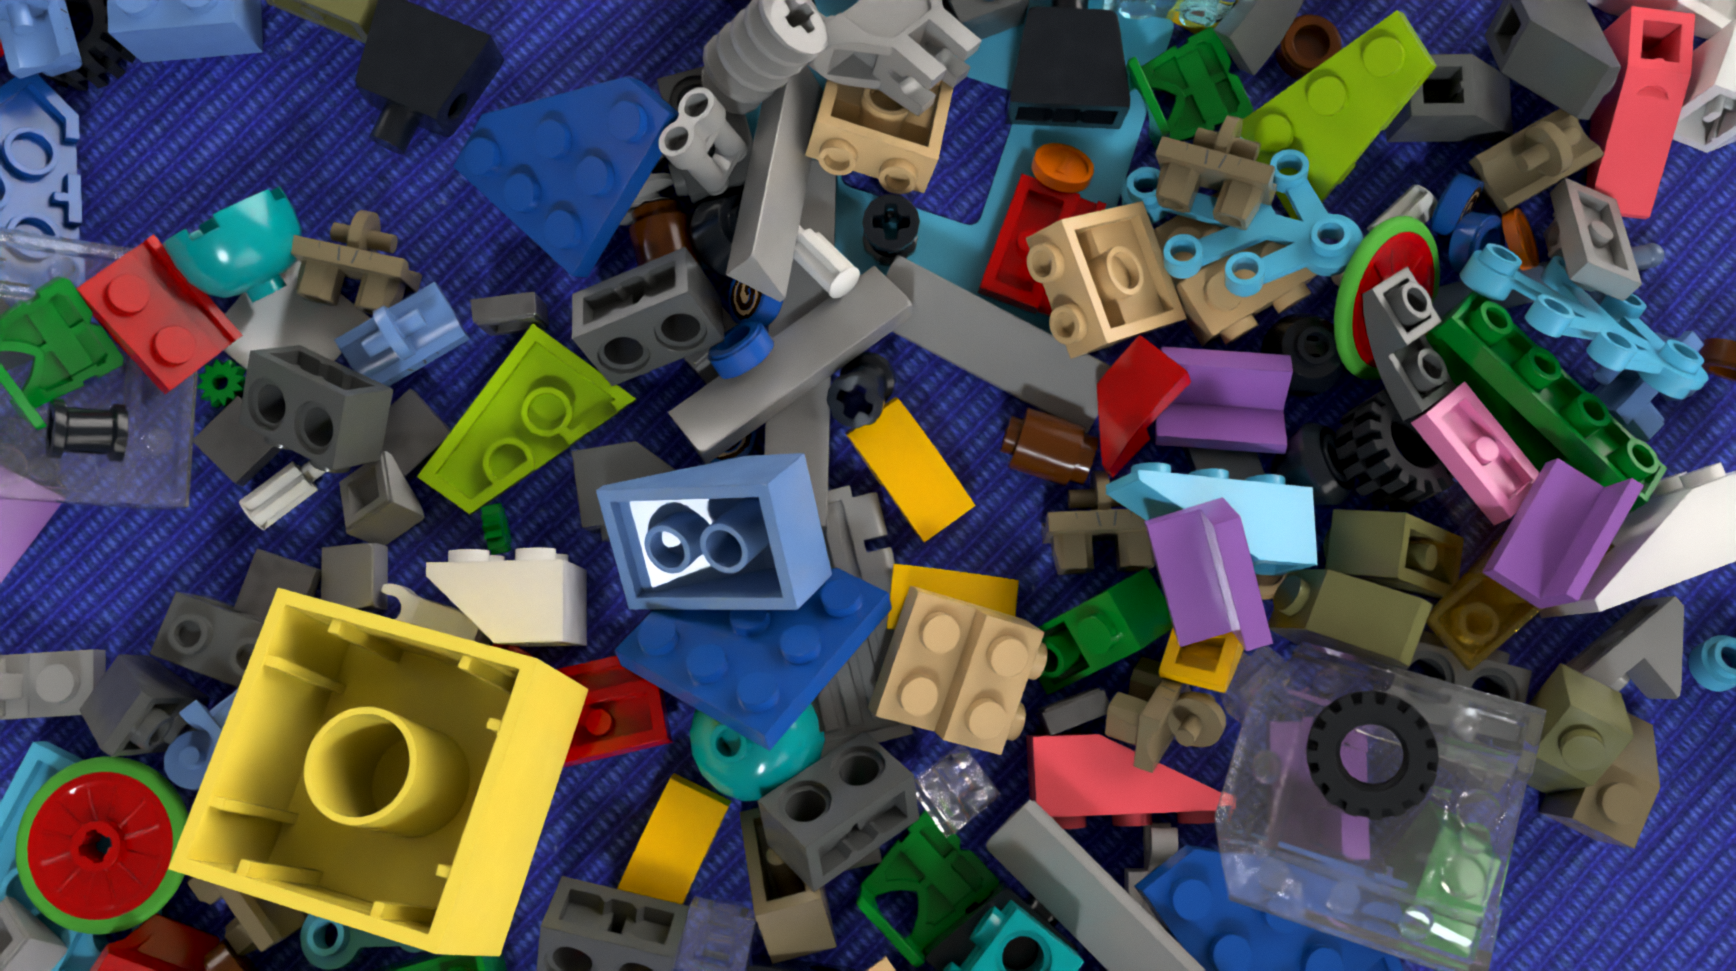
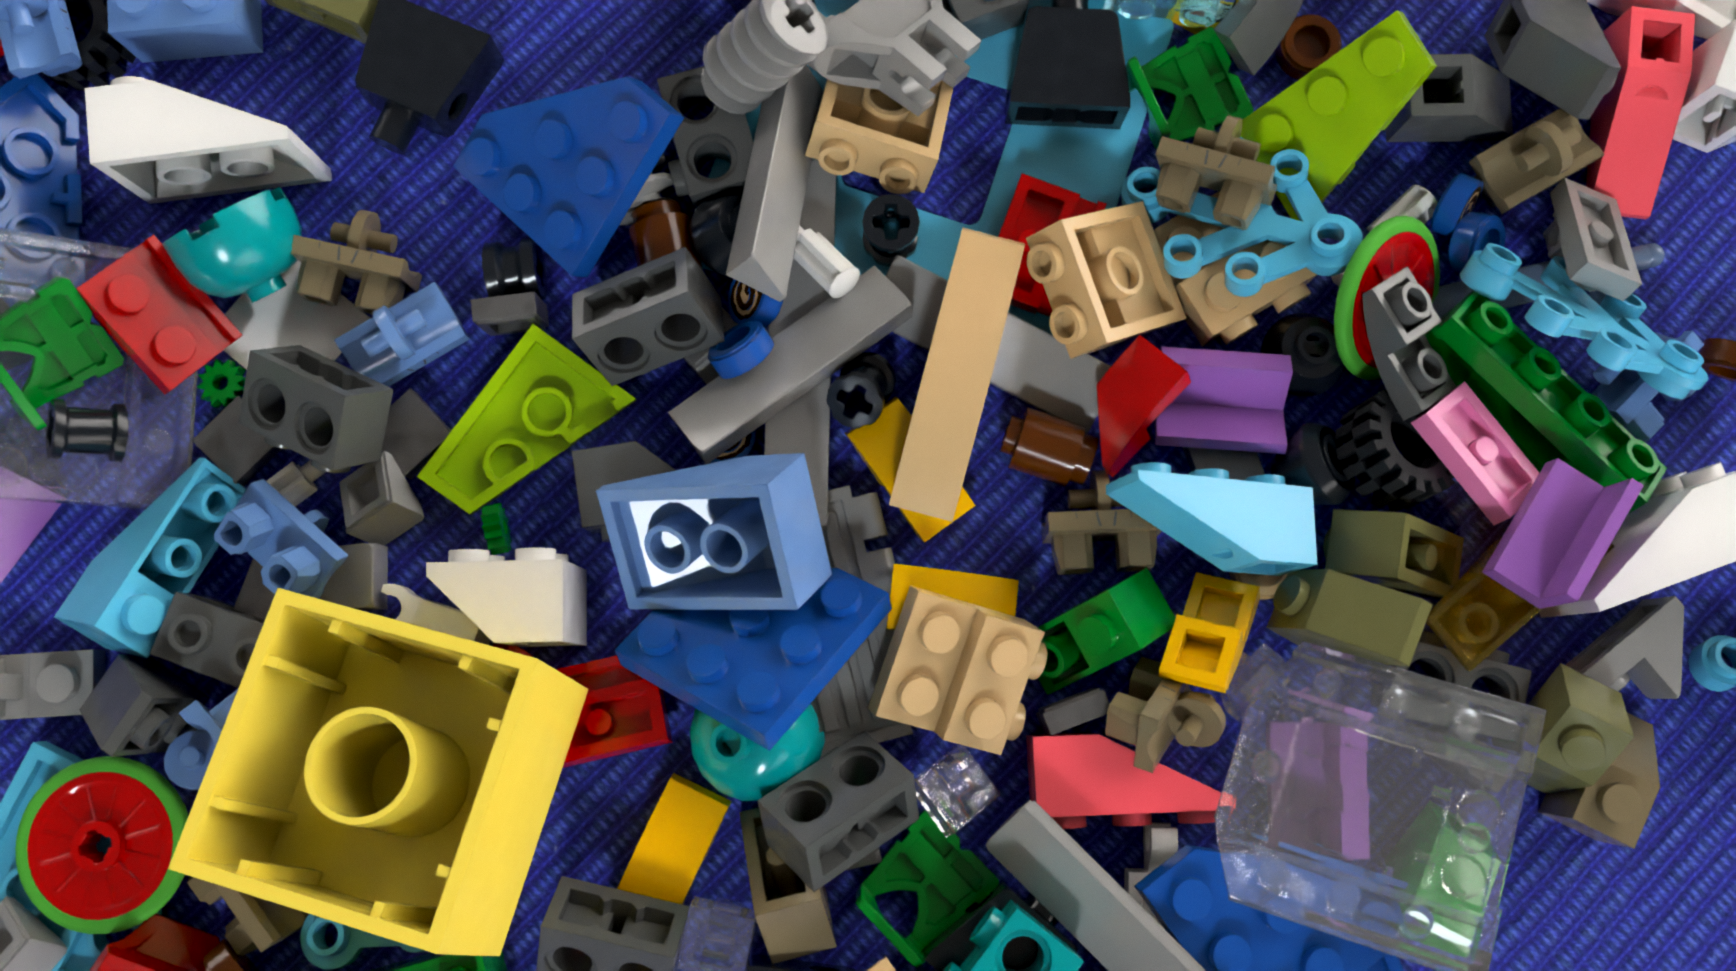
light grey piece [658,87,748,195] -> none
orange piece [1031,143,1094,193] -> none
medium lavender panel [1144,497,1273,651] -> none
black tyre [1306,691,1439,820] -> none
orange piece [1502,208,1539,271] -> none
none -> medium azure slope [54,458,246,658]
none -> white slope [85,76,332,204]
none -> medium blue hips [214,479,349,599]
none -> black wheel [482,238,547,300]
none -> tan slope [889,227,1025,522]

